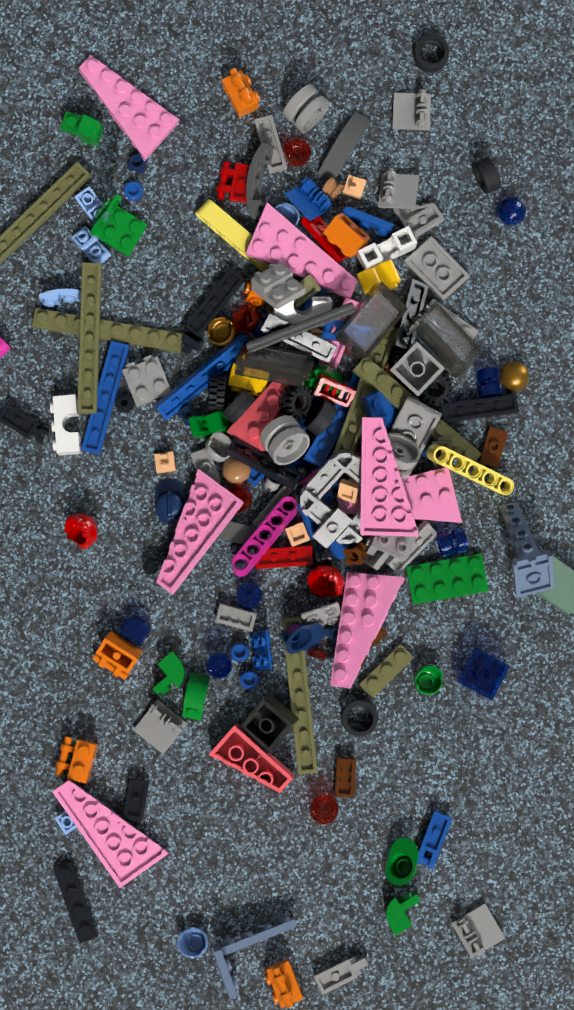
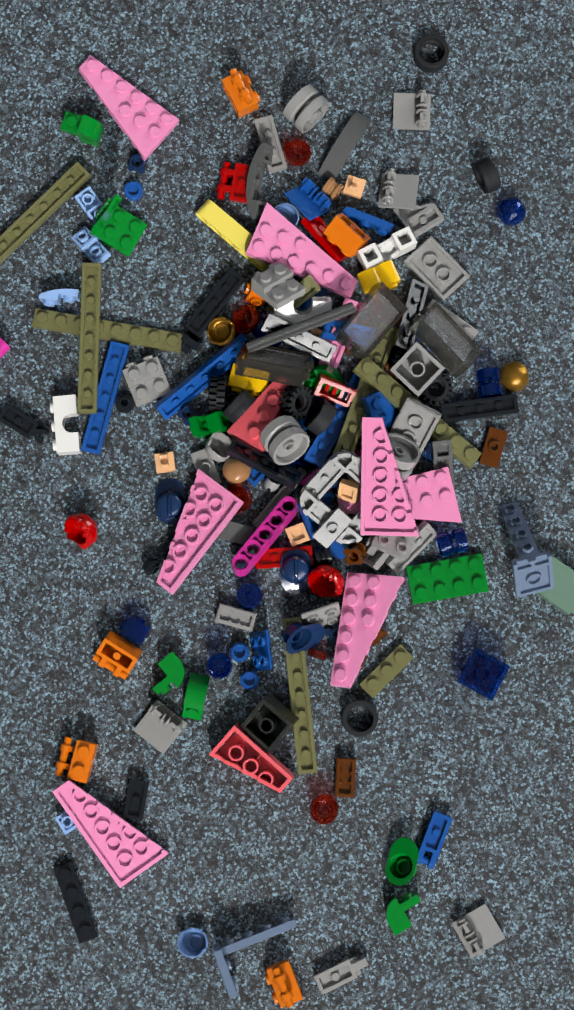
green hair [414,665,444,695] -> none
light yellow beam [427,444,514,495] -> none
none -> dark blue piece [280,549,311,594]

